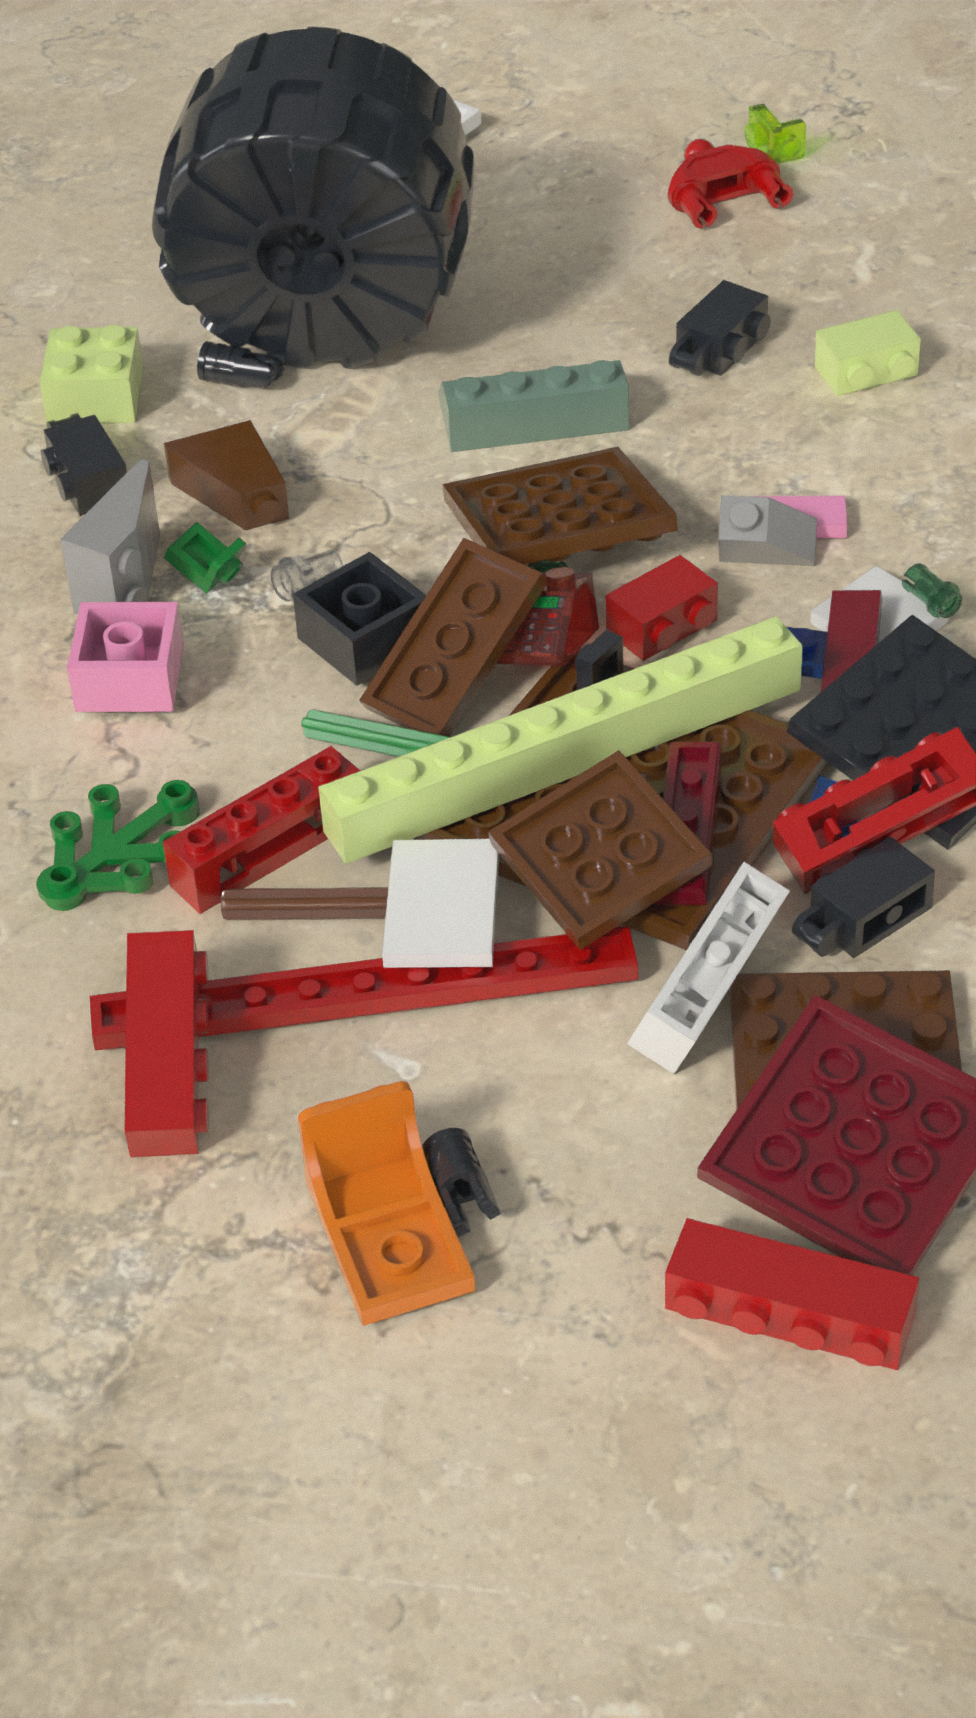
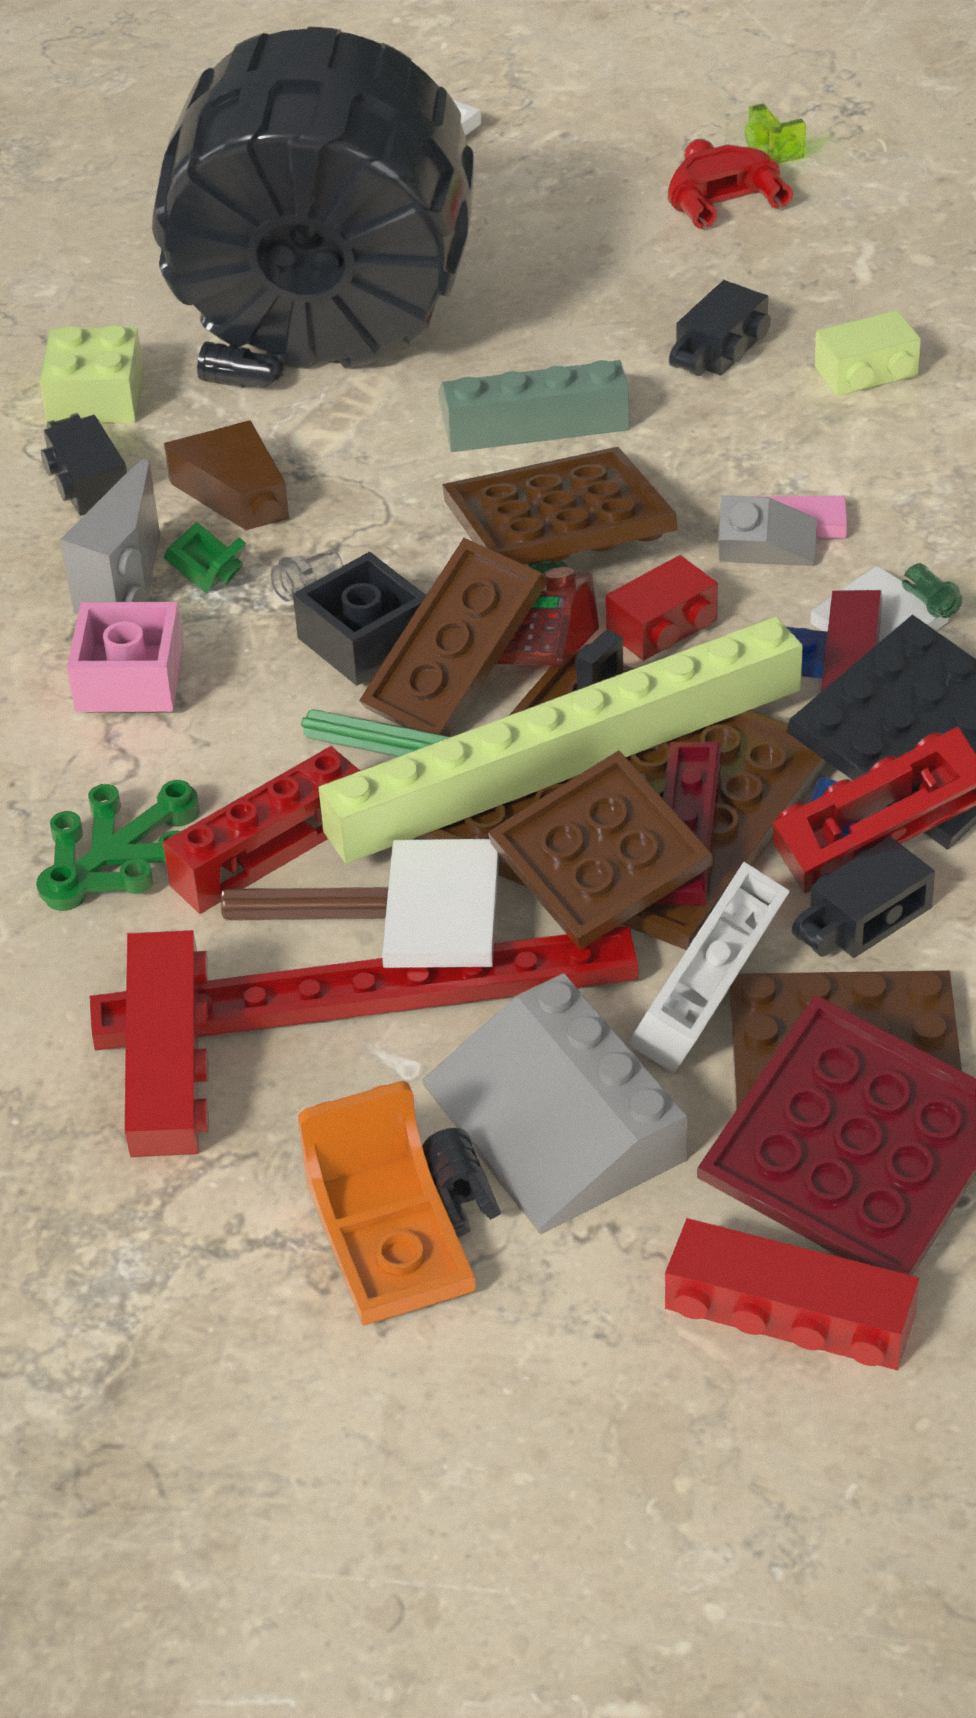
none -> light grey slope [423,973,687,1234]

